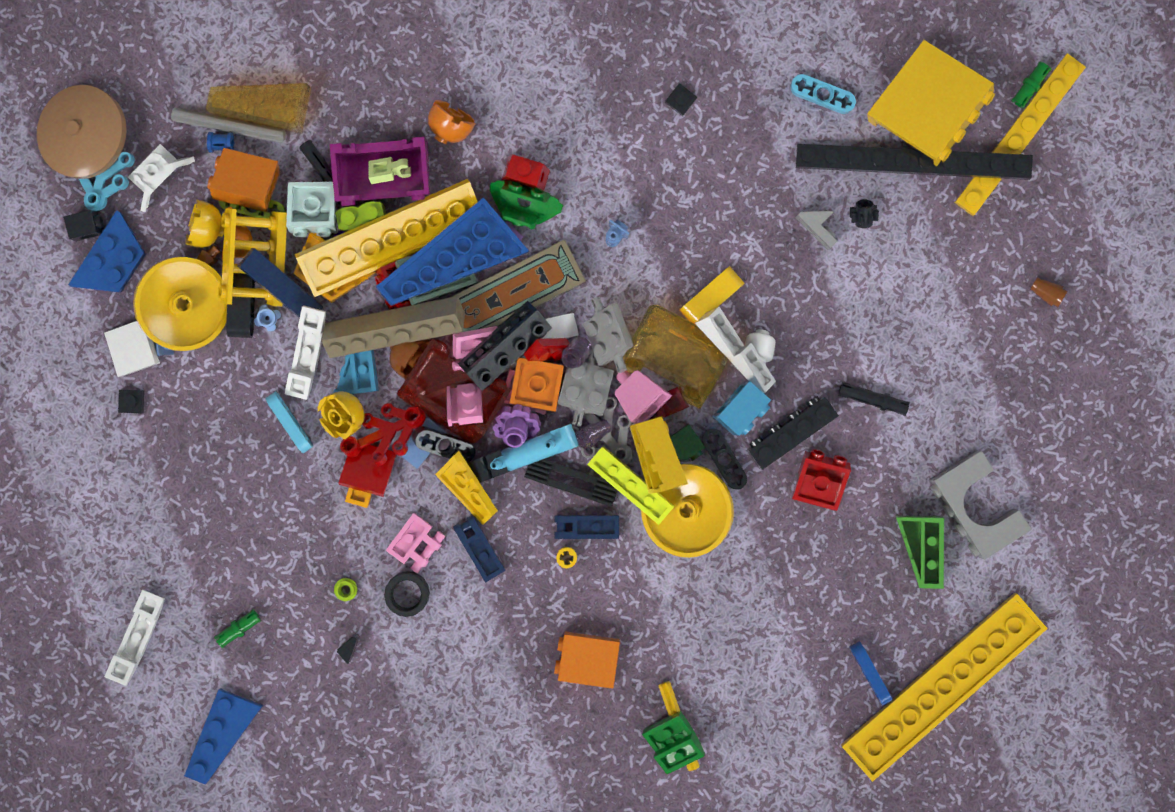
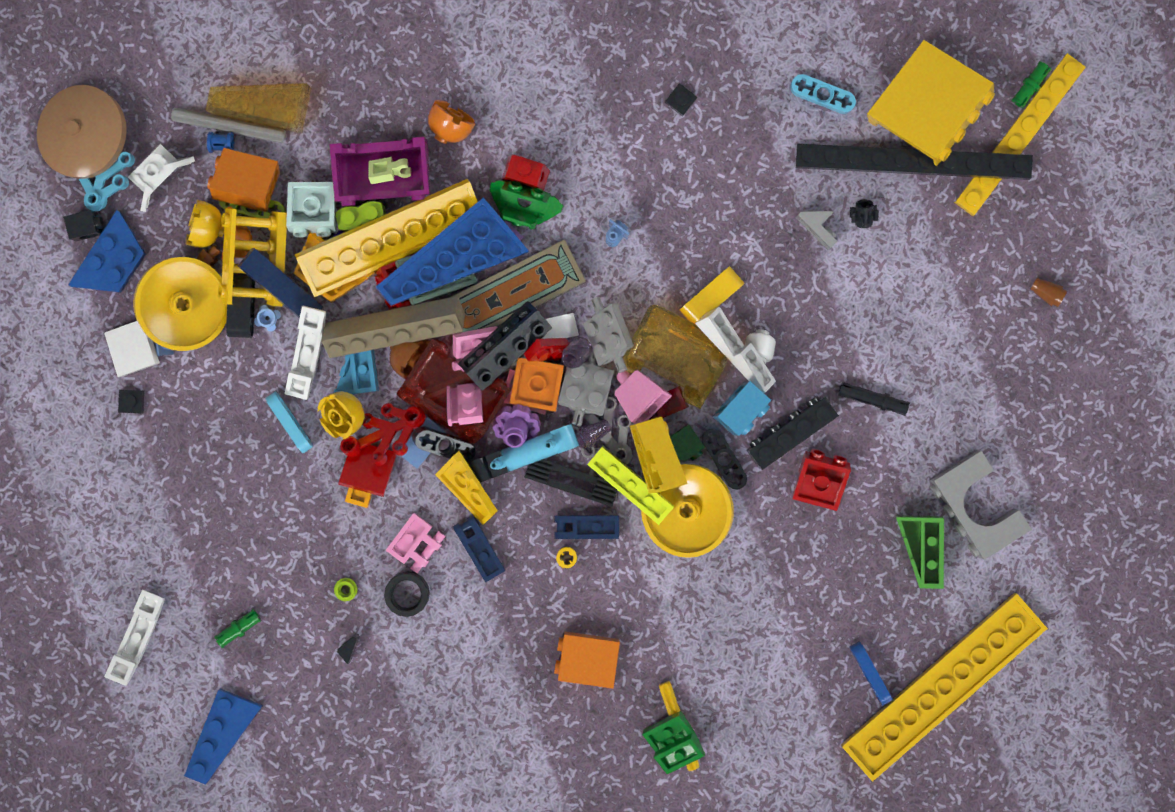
black pin [299,140,341,205] -> none

